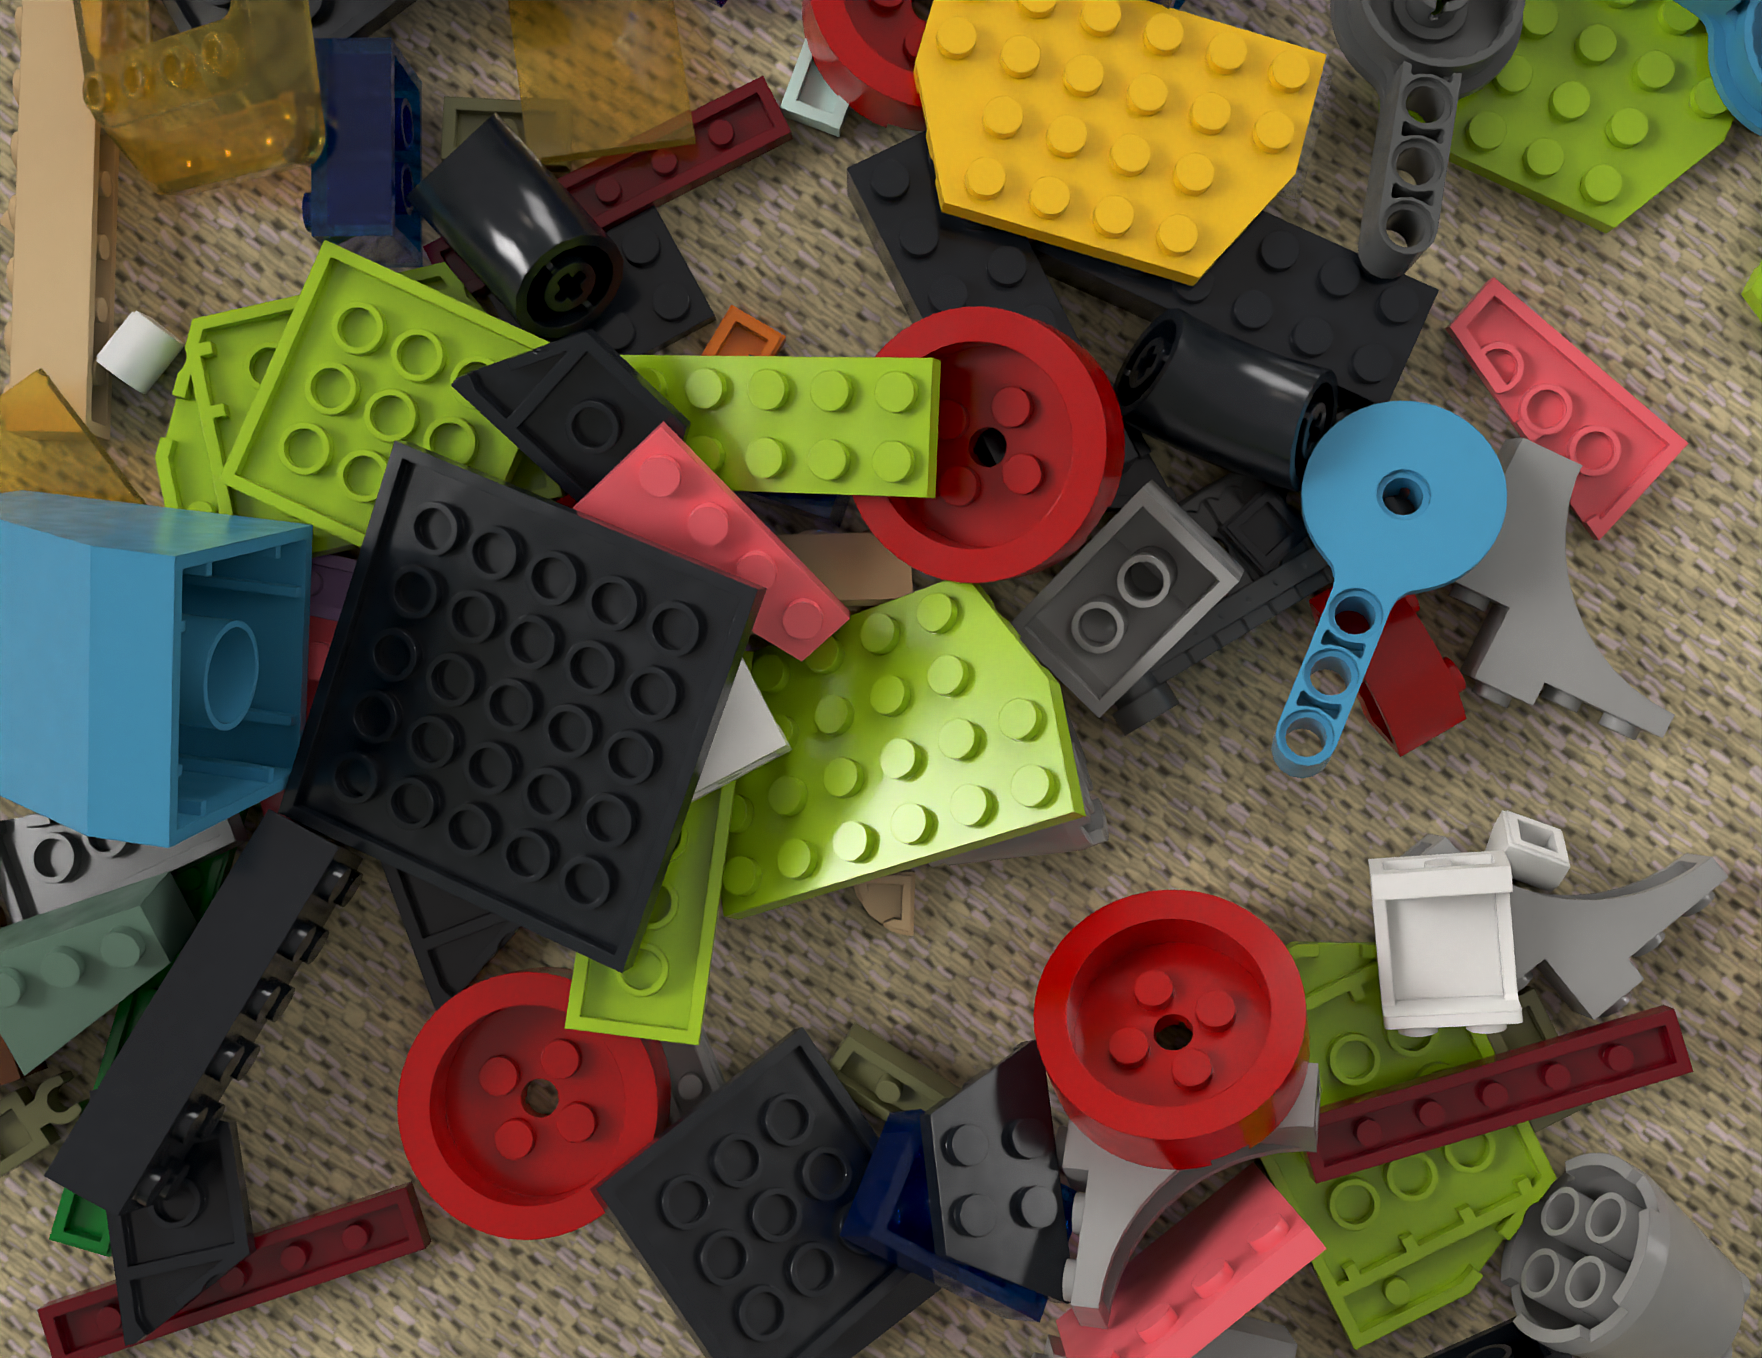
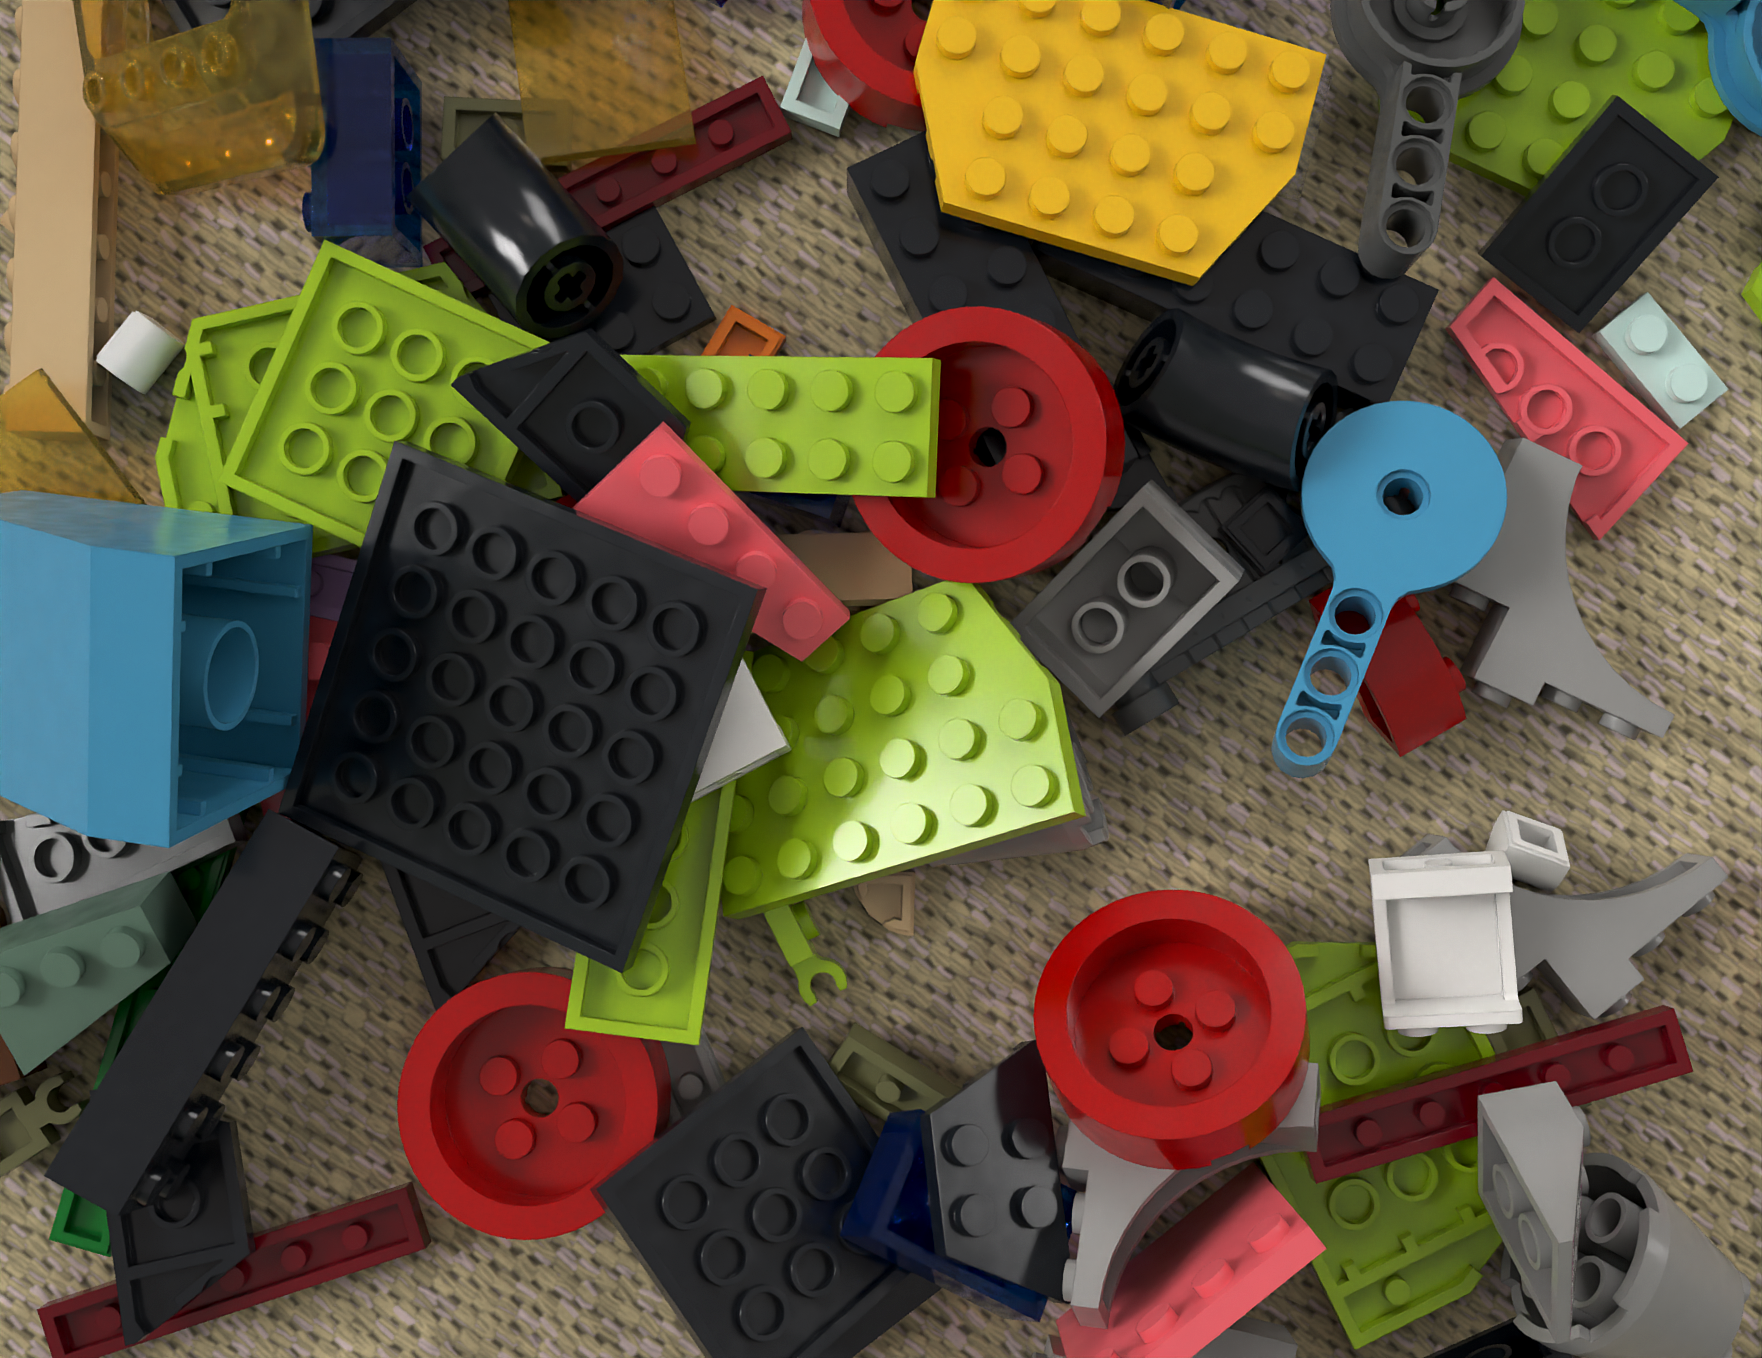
none -> lime plate [763,900,848,1006]
none -> black plate [1478,95,1719,333]
none -> light grey slope [1478,1081,1591,1344]
none -> light aqua plate [1592,292,1728,431]

